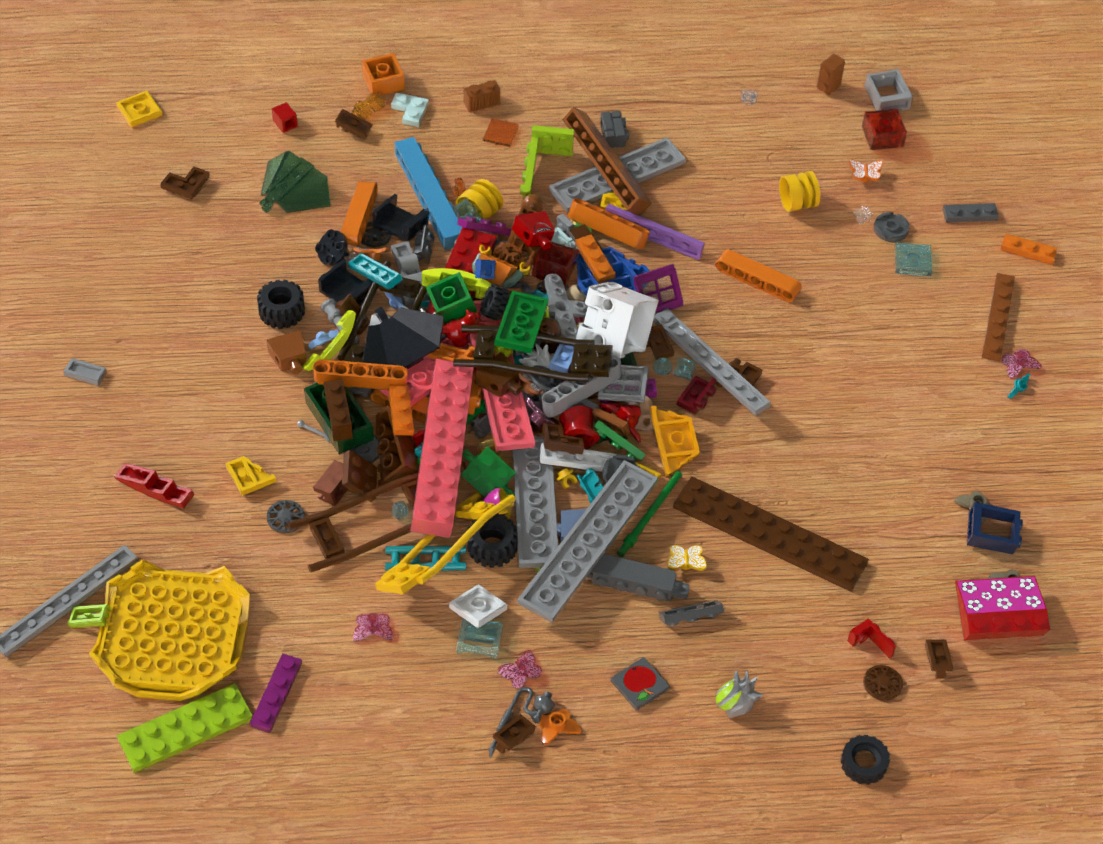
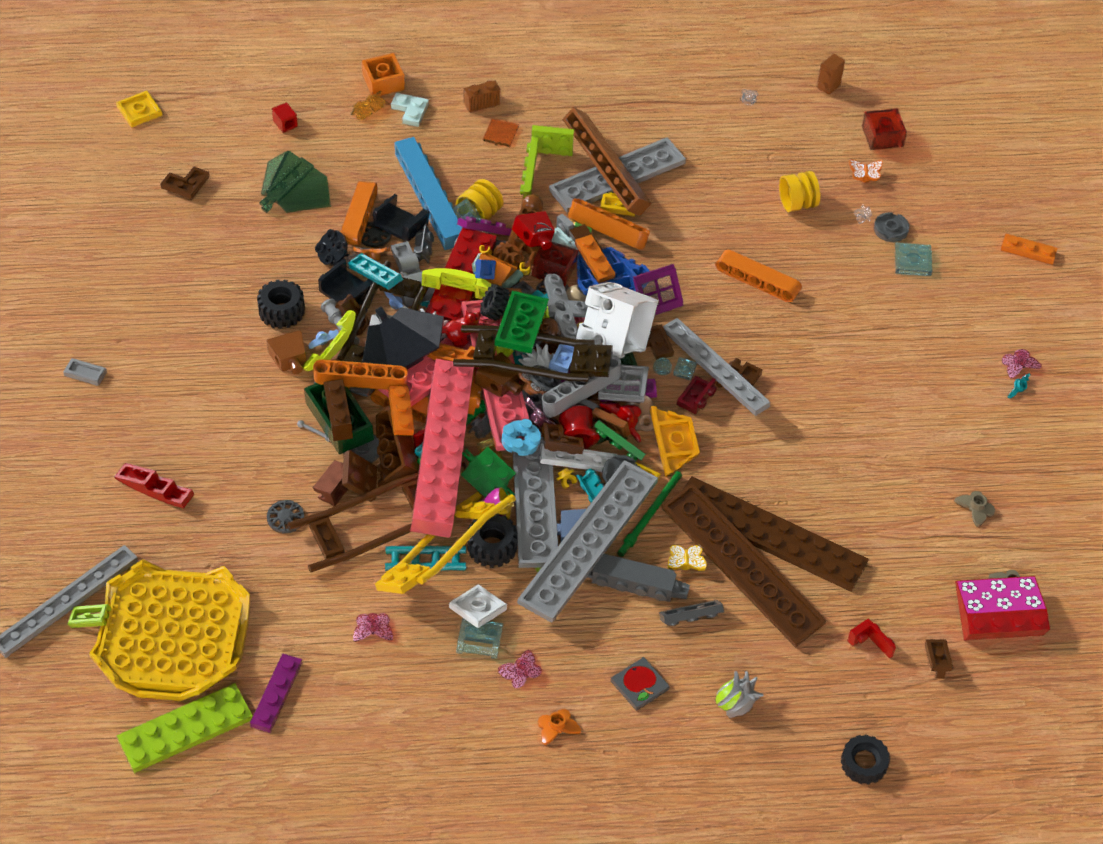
yellow wing [225,456,276,496] -> none
reddish brown plate [335,109,373,140] -> none
clear light blue plate [392,501,408,521] -> none
green brick [426,272,477,326] -> none
clear orange plate [452,178,466,198] -> none
dark grey piece [489,687,554,757] -> none
reddish brown plate [493,714,536,754] -> none
dark grey brick [600,111,629,148] -> none
medium lavender plate [606,204,705,260] -> none
light grey plate [653,308,677,326] -> none
reddish brown wheel [863,665,903,701] -> none
light grey window [864,69,912,114] -> none
dark grey plate [943,203,999,223] -> none
dark blue window [967,502,1023,555] -> none
dark orange plate [981,273,1015,362] -> none
none -> medium azure plate [501,419,541,456]
none -> reddish brown plate [662,483,826,648]

